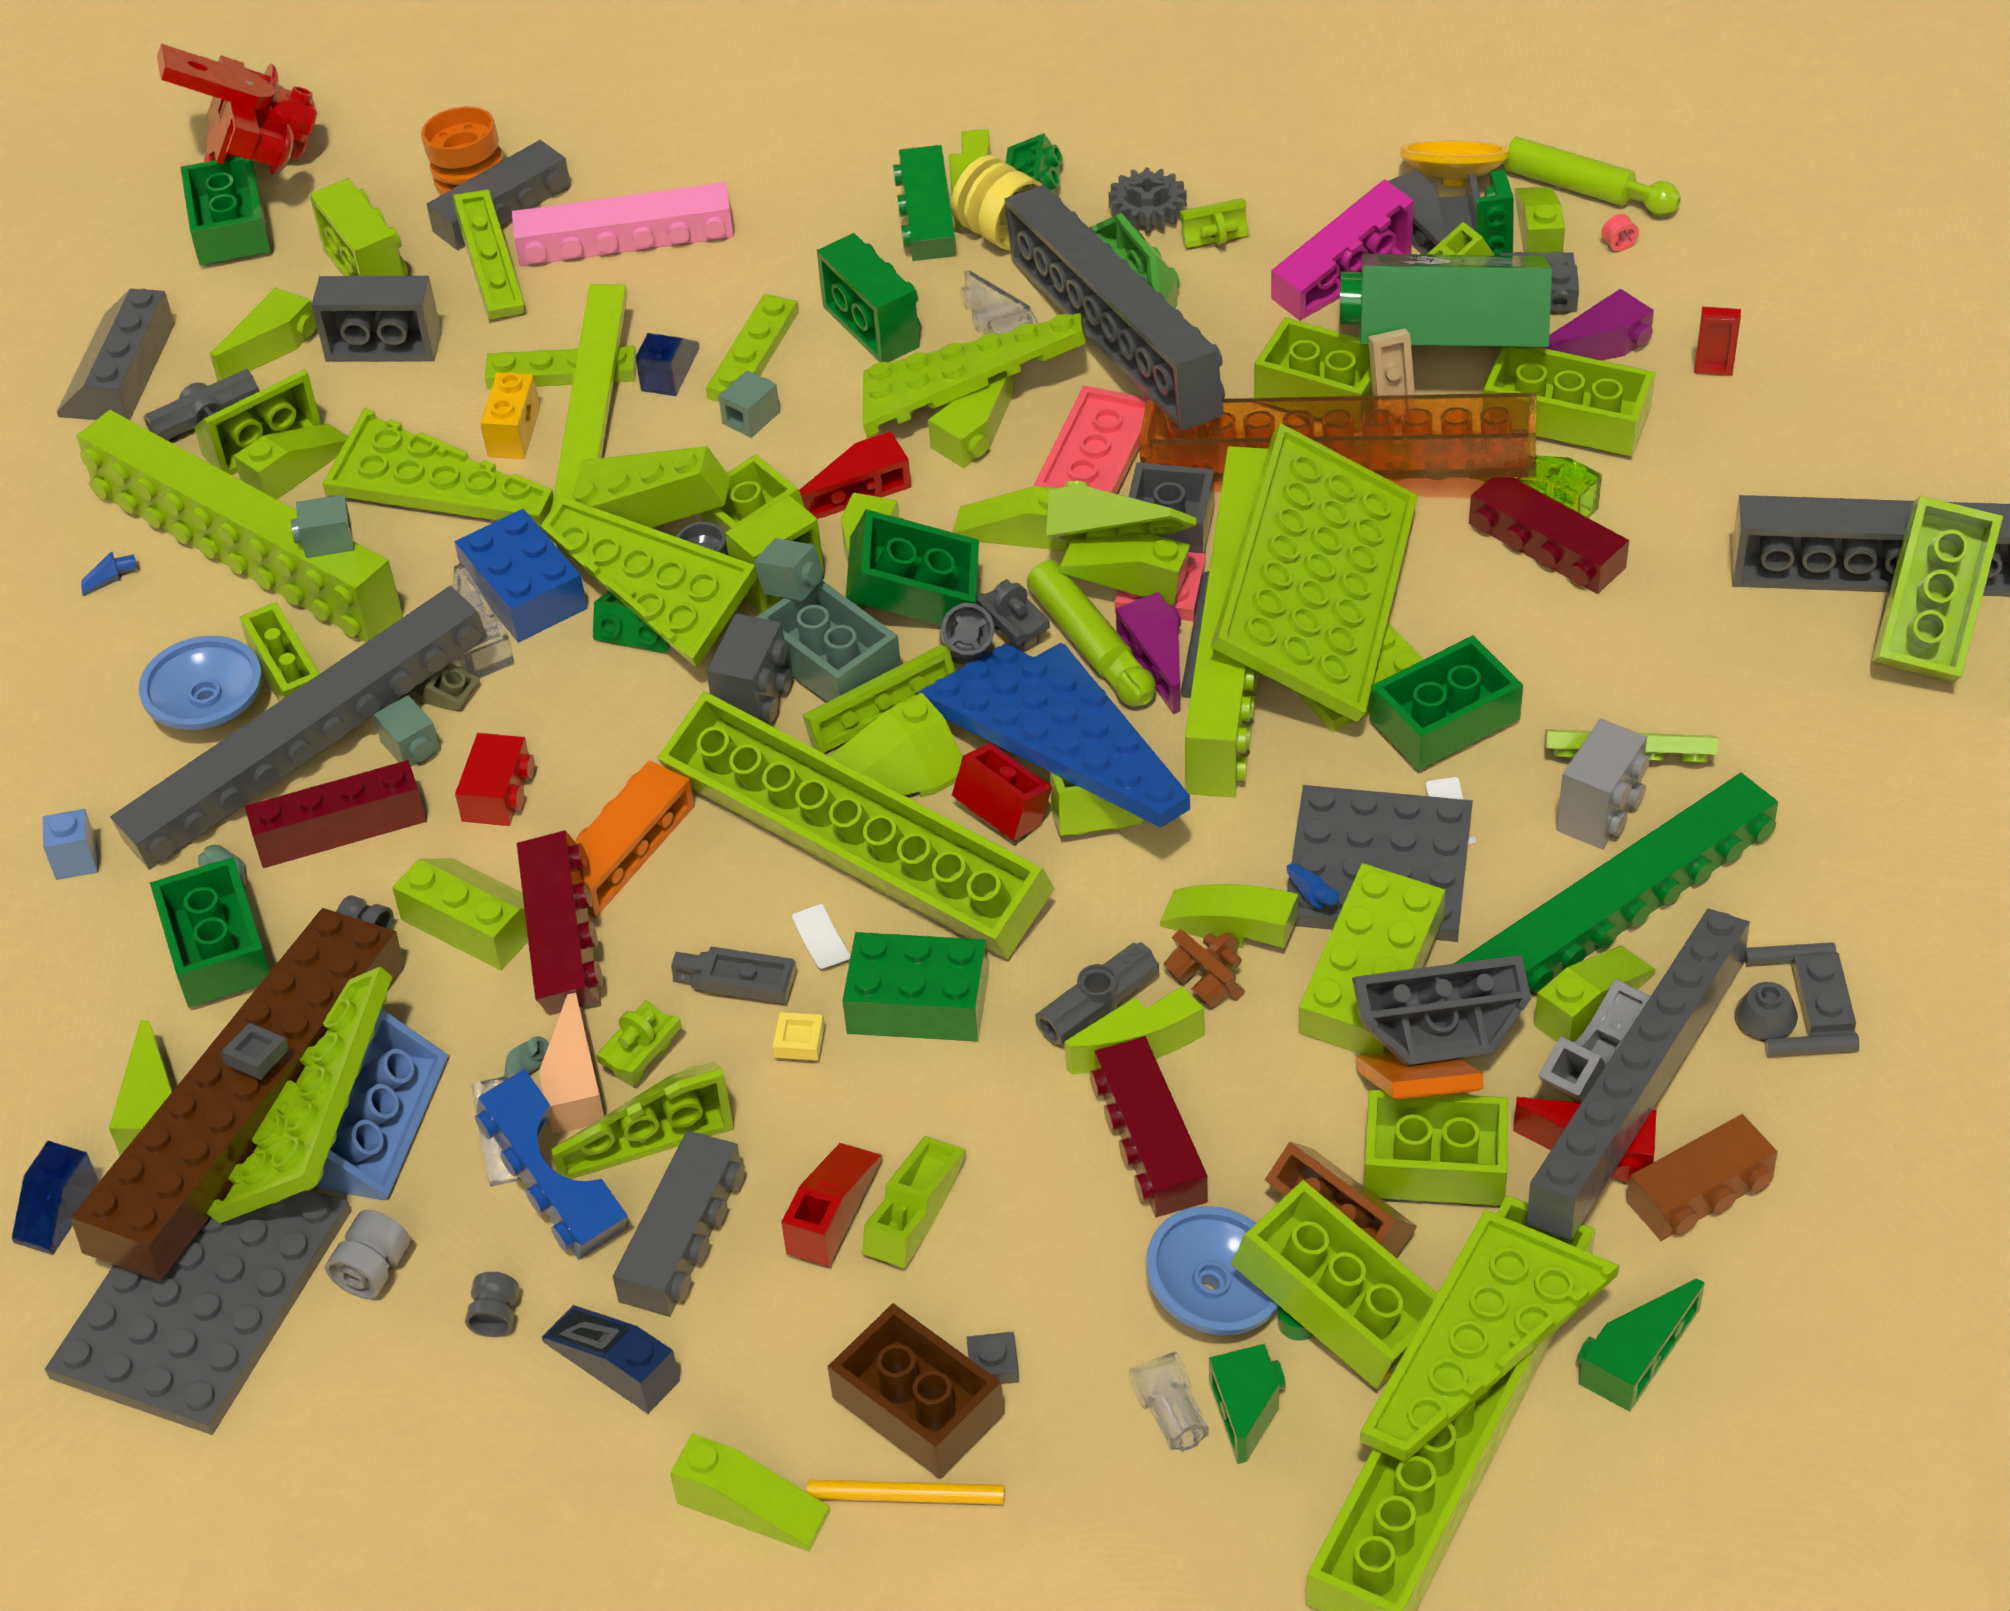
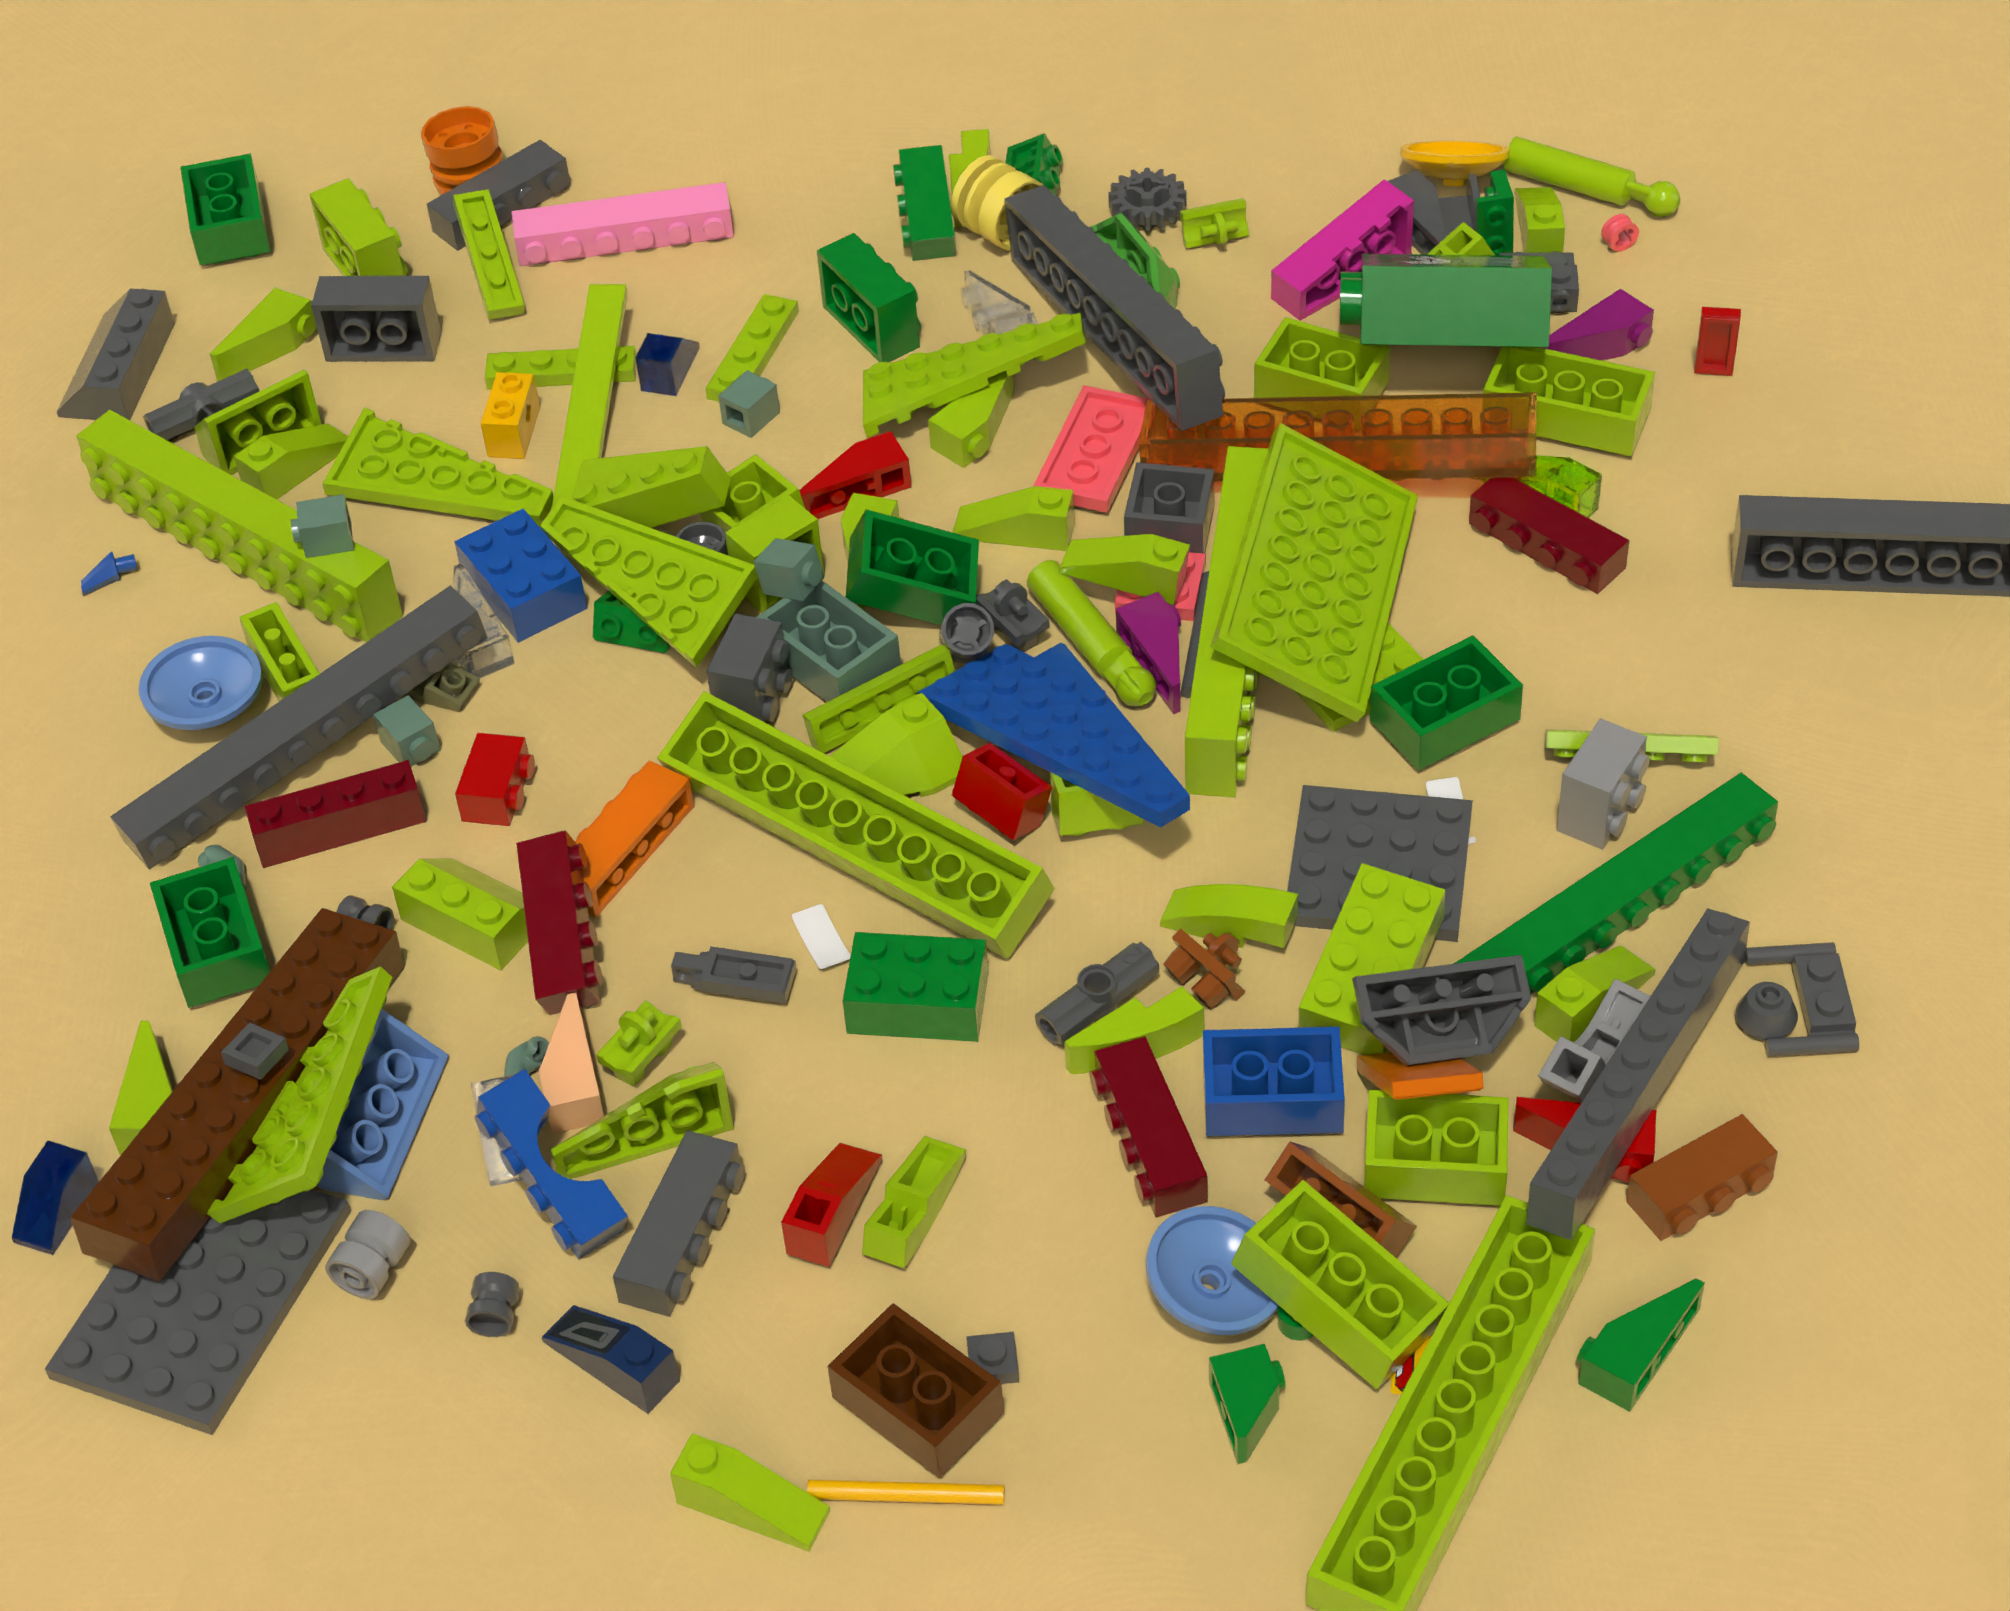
medium blue brick [43,809,98,880] -> none
red piece [157,43,317,175] -> none
light yellow plate [772,1012,825,1061] -> none
lime wedge [1046,481,1196,544] -> none
clear piece [1129,1351,1209,1452] -> none
blue bar [1286,862,1339,909] -> none
lime wing [1360,1209,1619,1462] -> none
tan plate [1368,328,1419,448] -> none
lime brick [1872,496,2003,683] -> none
none -> blue brick [1203,1027,1345,1136]

